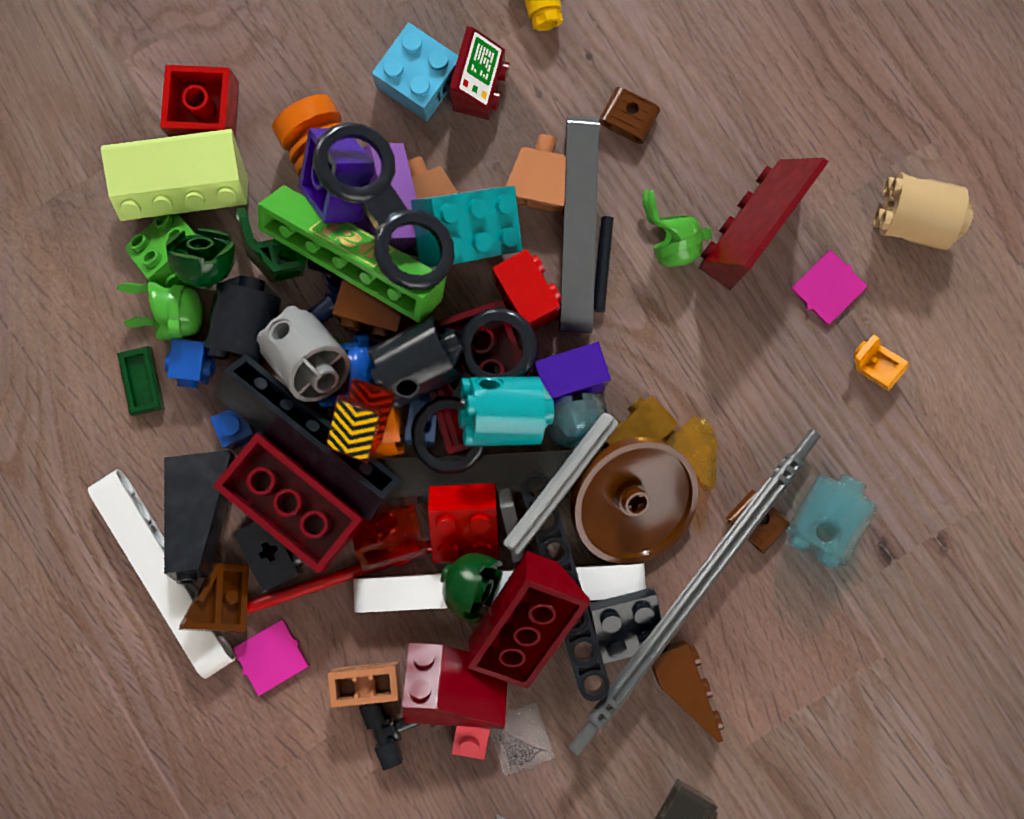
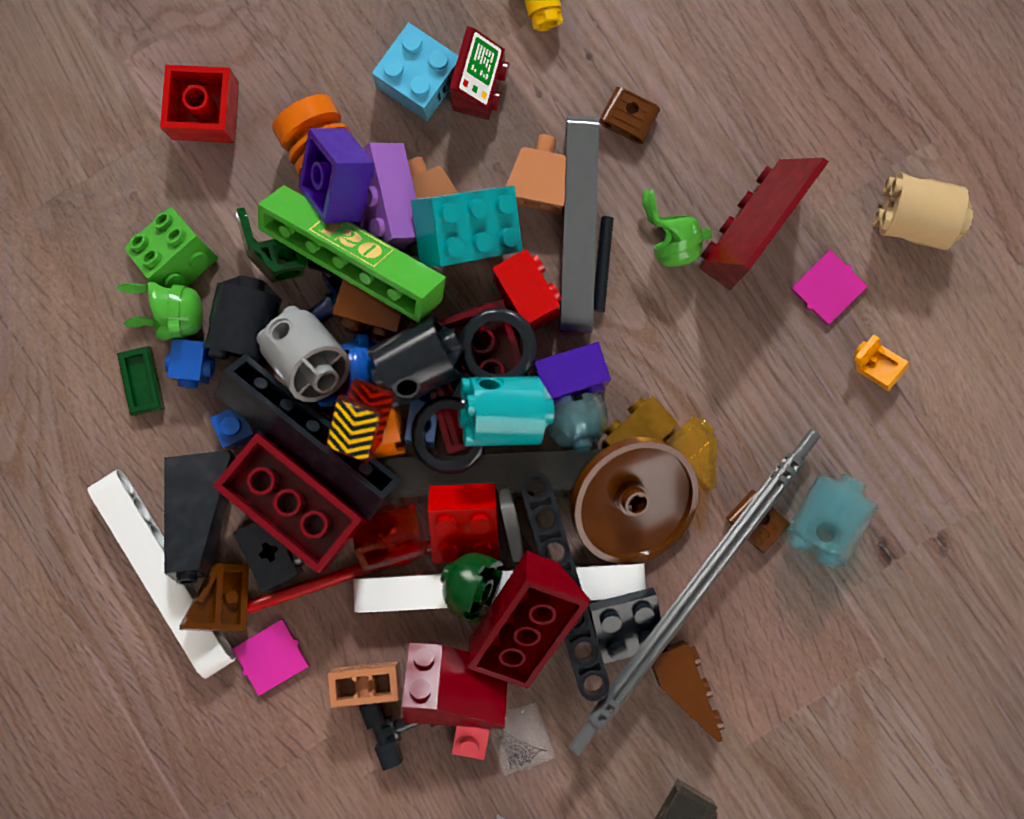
yellowish green slope [101,129,249,221] -> none
dark green cylinder [166,228,235,289] -> none
black bar [313,122,455,290] -> none
light grey axle [504,413,618,555] -> none

